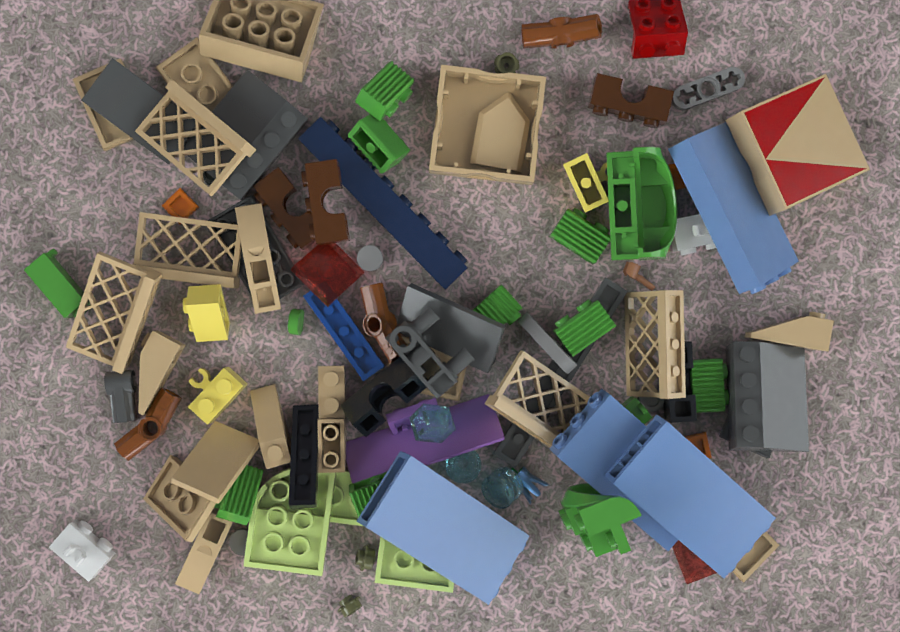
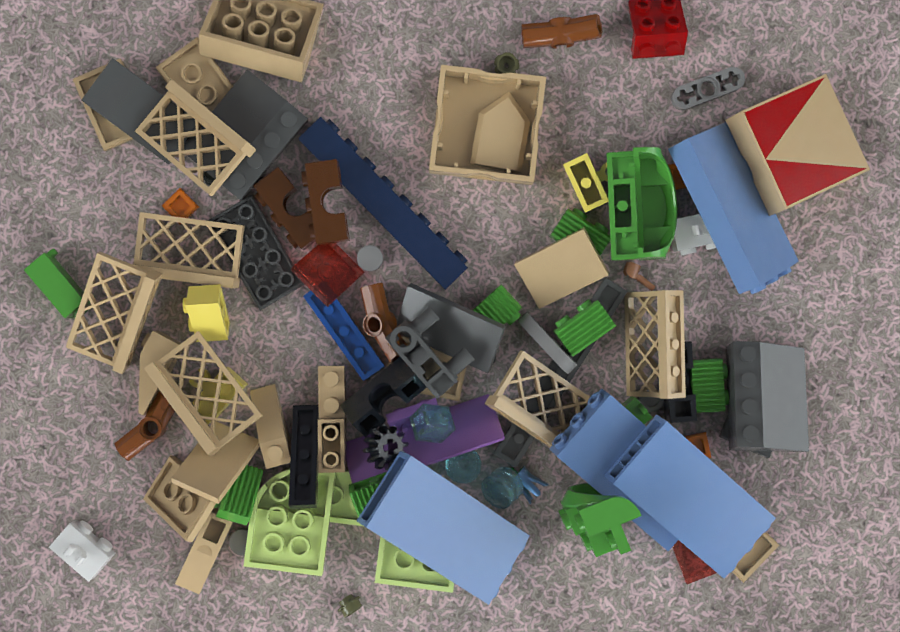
dark grey piece [104,369,138,423] -> none
tan slope [235,203,281,314] -> none
bright green tile [288,309,304,335] -> none
bright green brick [348,114,411,174] -> none
bright green brick [355,61,415,122] -> none
olive plate [355,545,375,571] -> none
reddish brown arch [587,73,674,128] -> none
tan slope [745,312,834,352] -> none
none -> tan fence [144,331,263,456]
none -> black gear [362,425,409,470]
none -> tan tile [514,227,609,309]

